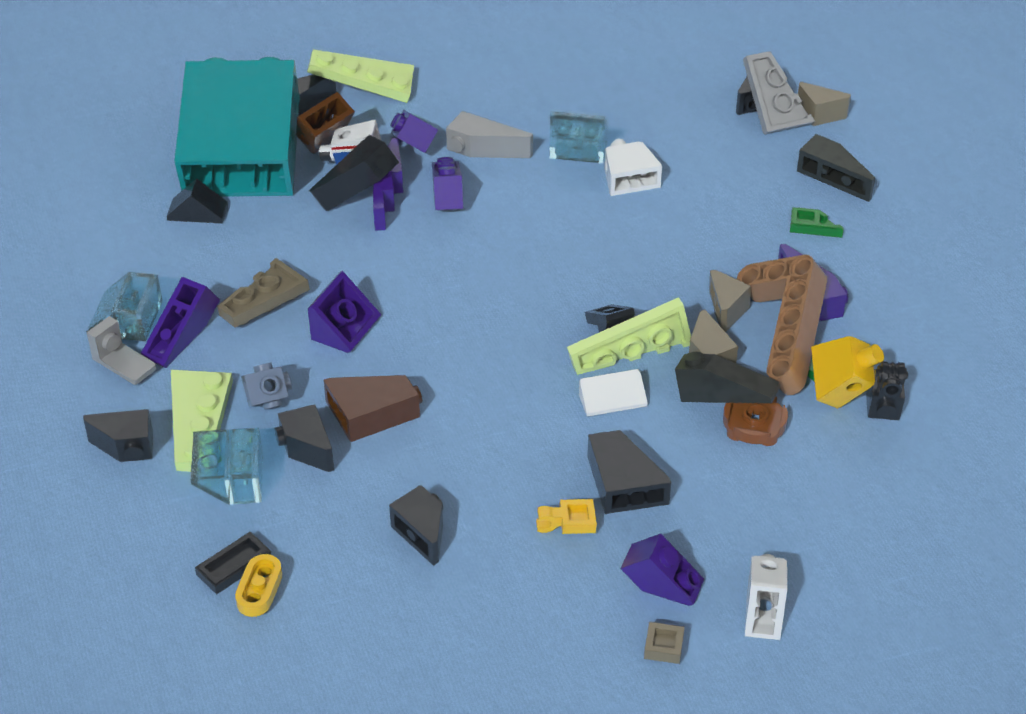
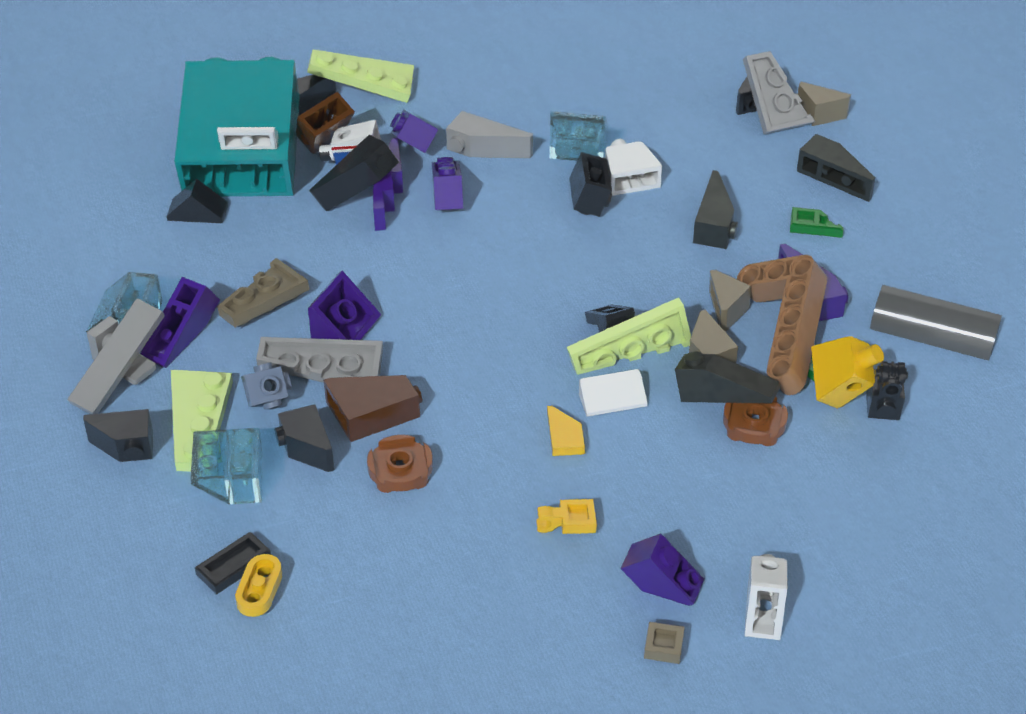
black slope [389,485,443,566] -> none
black slope [587,430,671,514] -> none
none -> light grey tile [67,298,165,414]
none -> white slope [217,127,278,150]
none -> light grey wing [256,337,383,383]
none -> dark orange plate [367,435,433,493]
none -> yellow tile [547,406,585,456]
none -> black brick [569,152,612,217]
none -> pearl dark grey slope [693,170,738,249]
none -> dark grey brick [870,285,1002,361]

